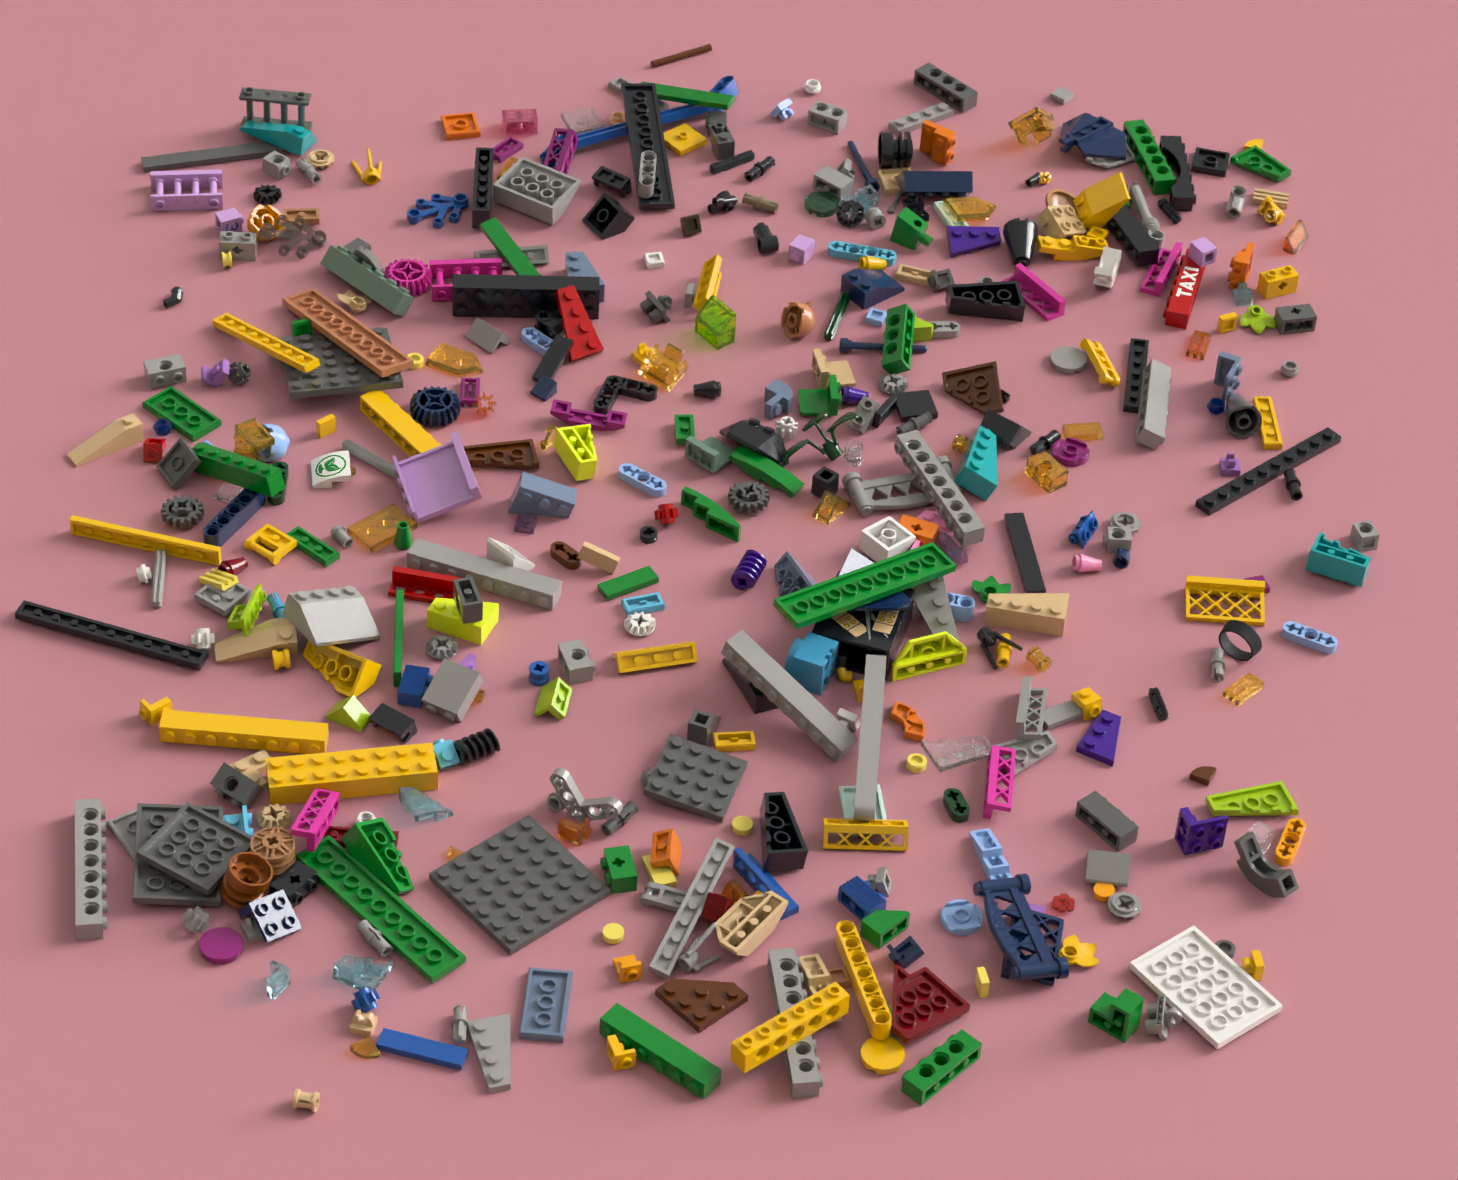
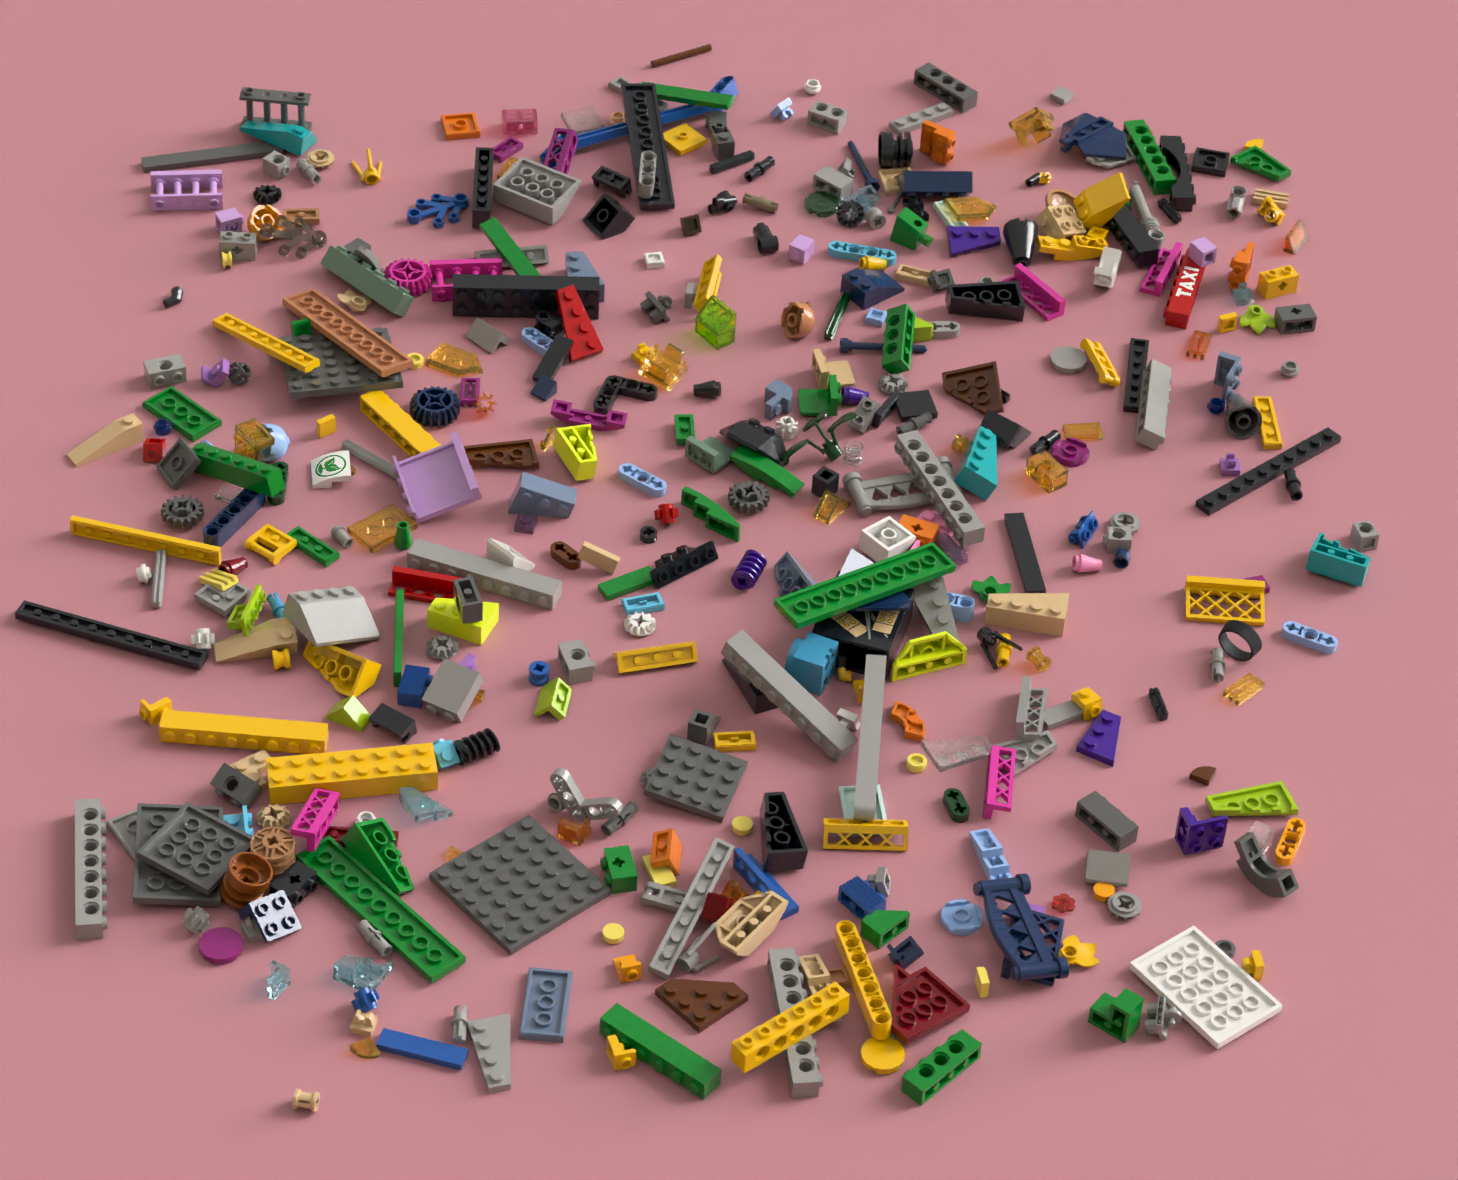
none -> black bracket [650,541,718,589]

